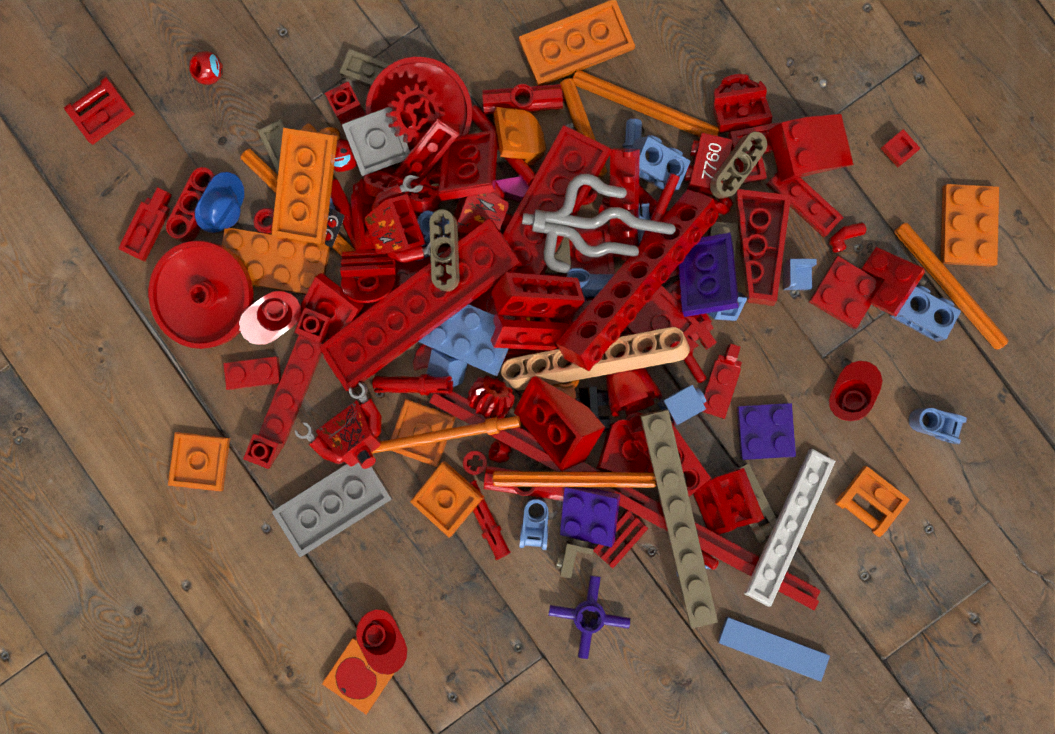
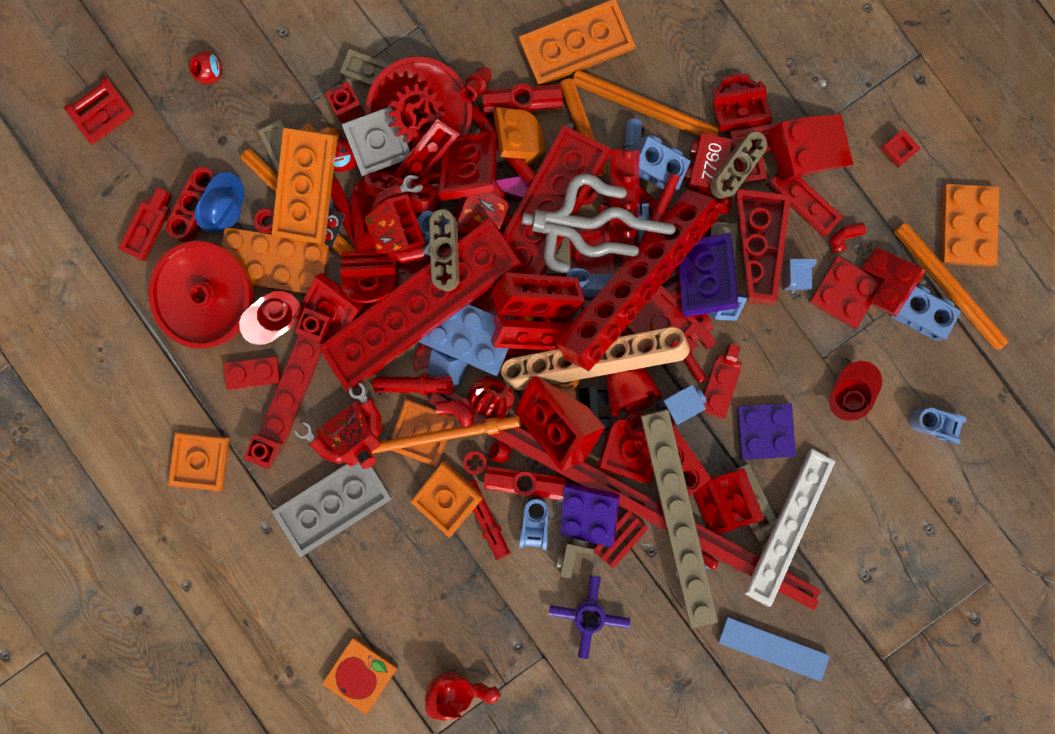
red piece [356,609,407,675] -> none
orange axle [493,471,656,488] -> none
orange plate [835,466,910,537] -> none
none -> red piece [425,672,501,721]
none -> red arm [436,400,474,427]
none -> red pin [460,66,492,103]

